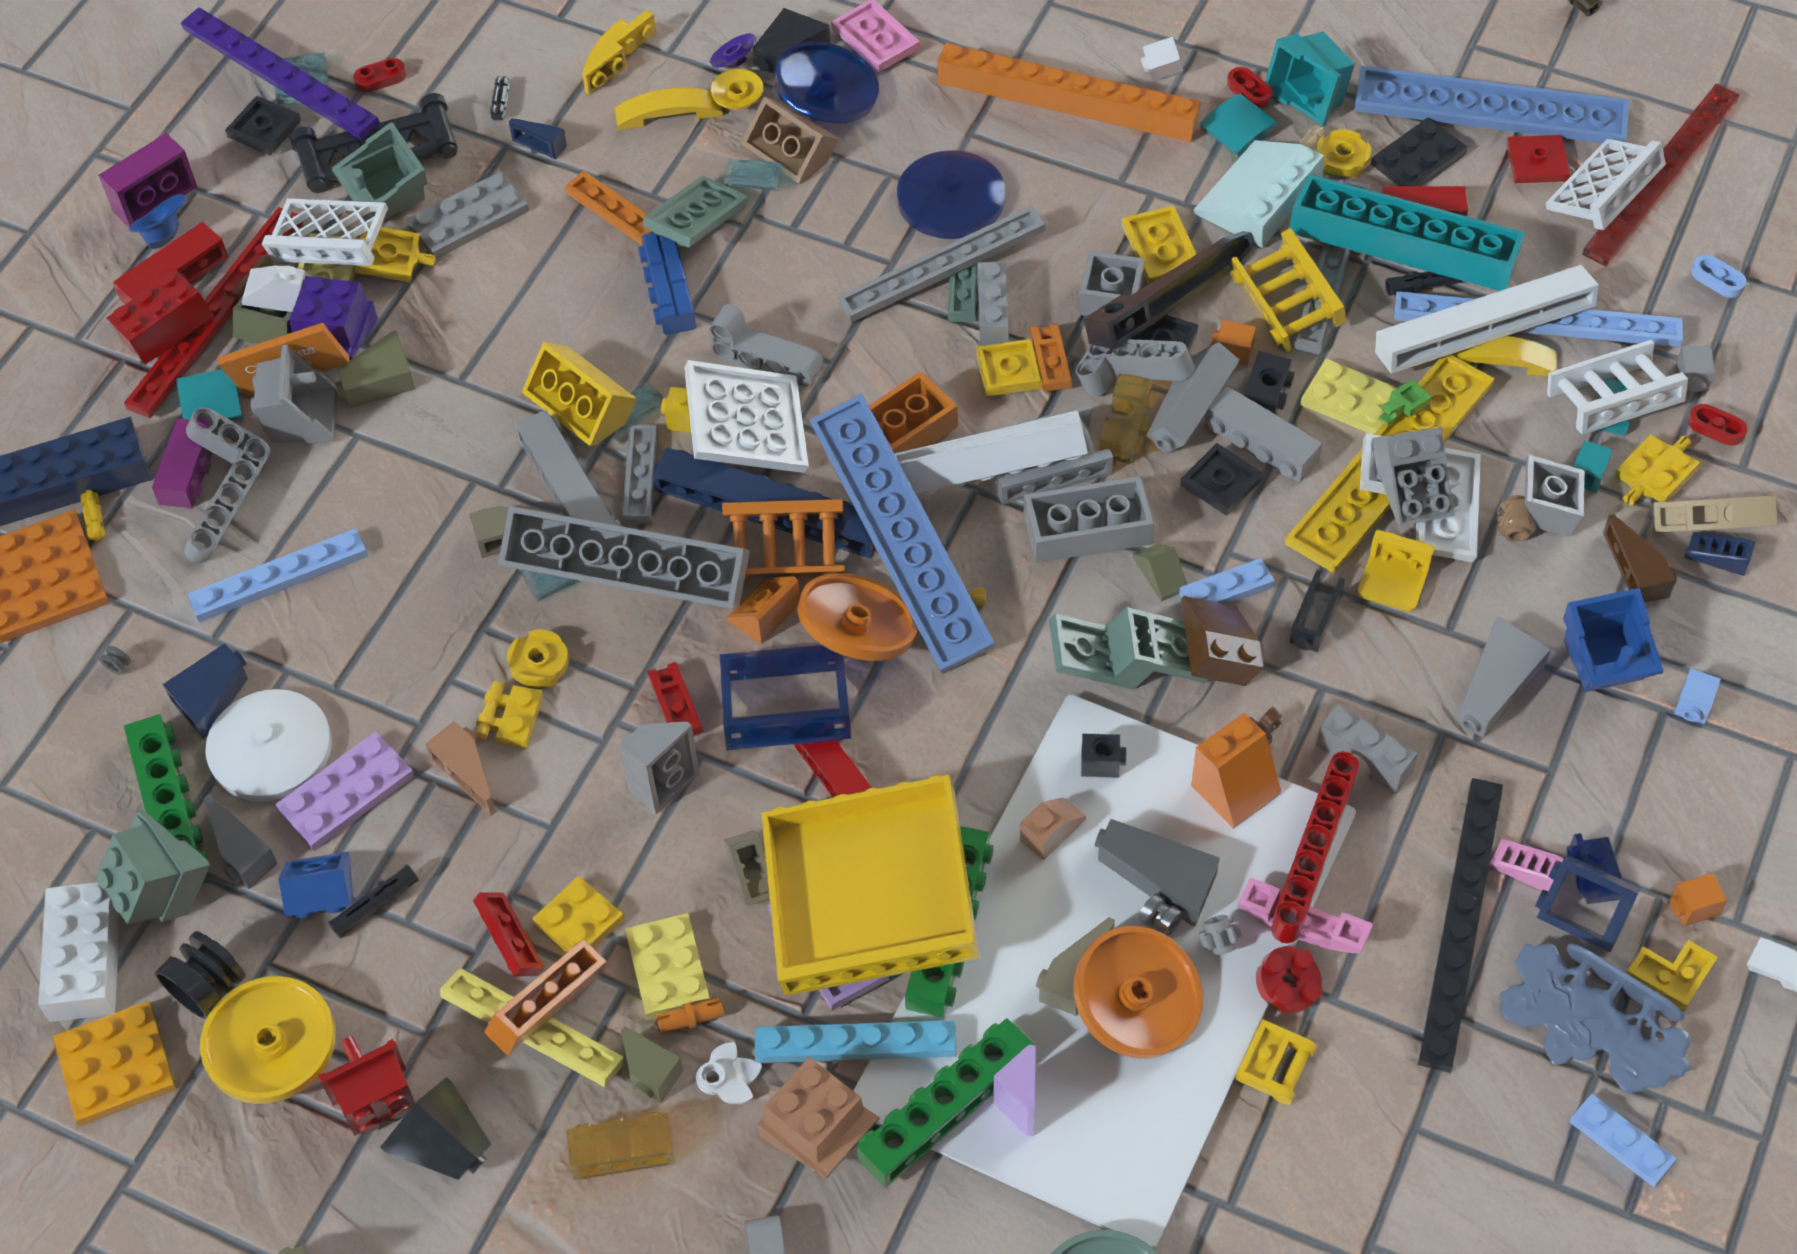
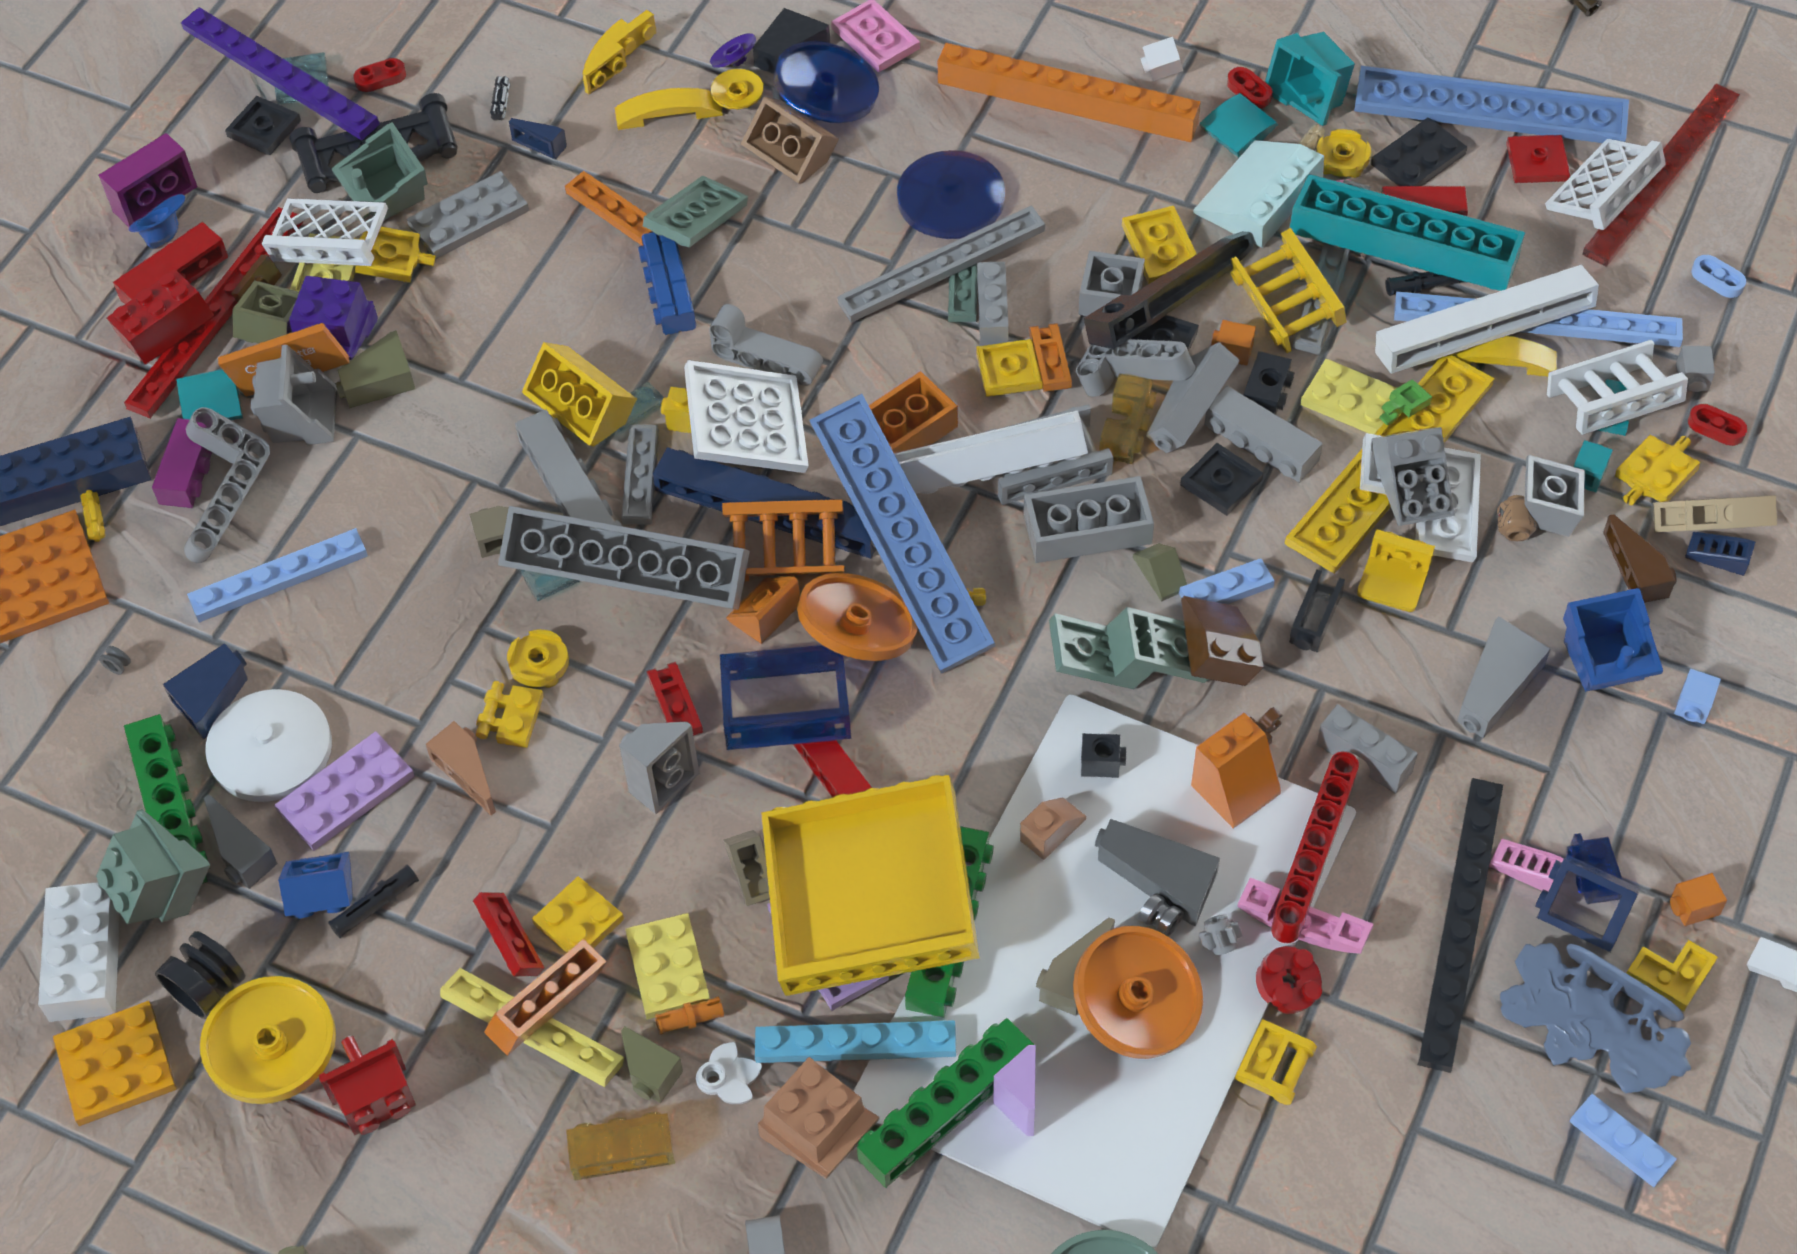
white slope [242,265,307,312] -> none
black slope [380,1077,491,1180] -> none
clear light blue plate [724,158,783,191] -> none

